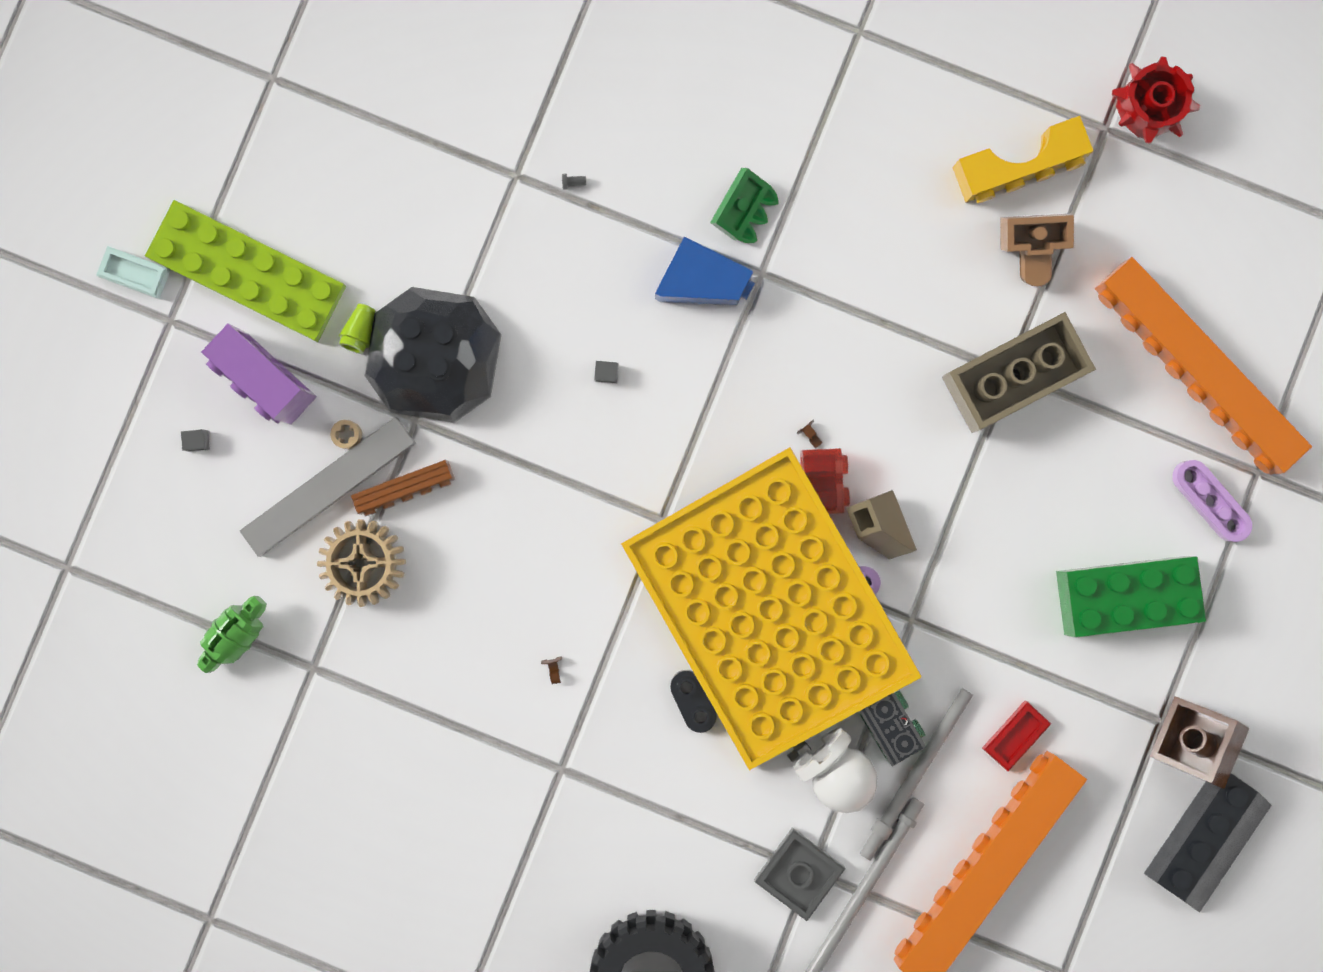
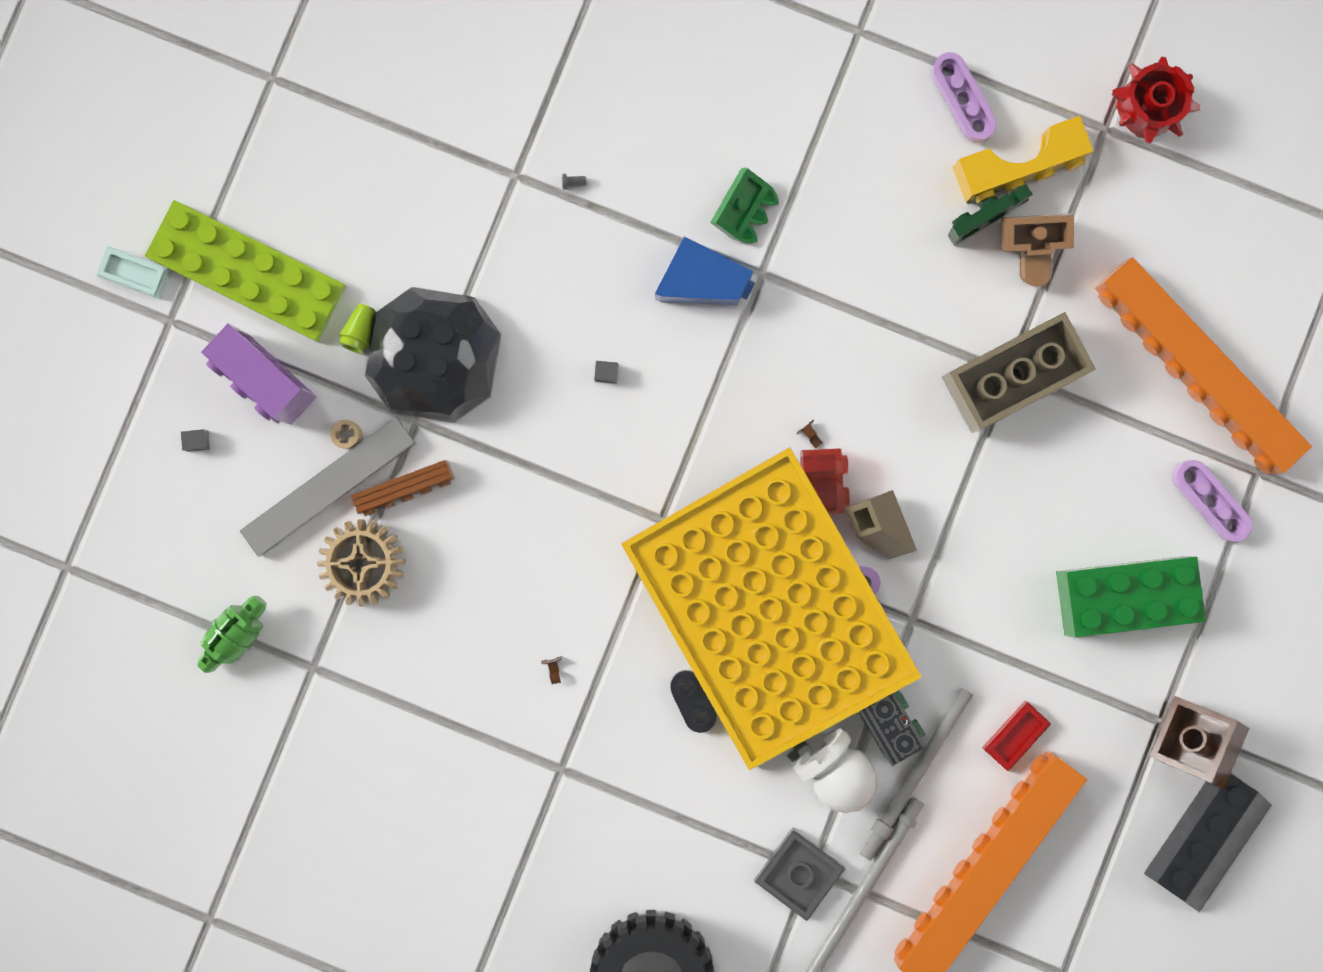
none -> lavender plate [932,52,997,143]
none -> dark green plate [948,184,1033,246]

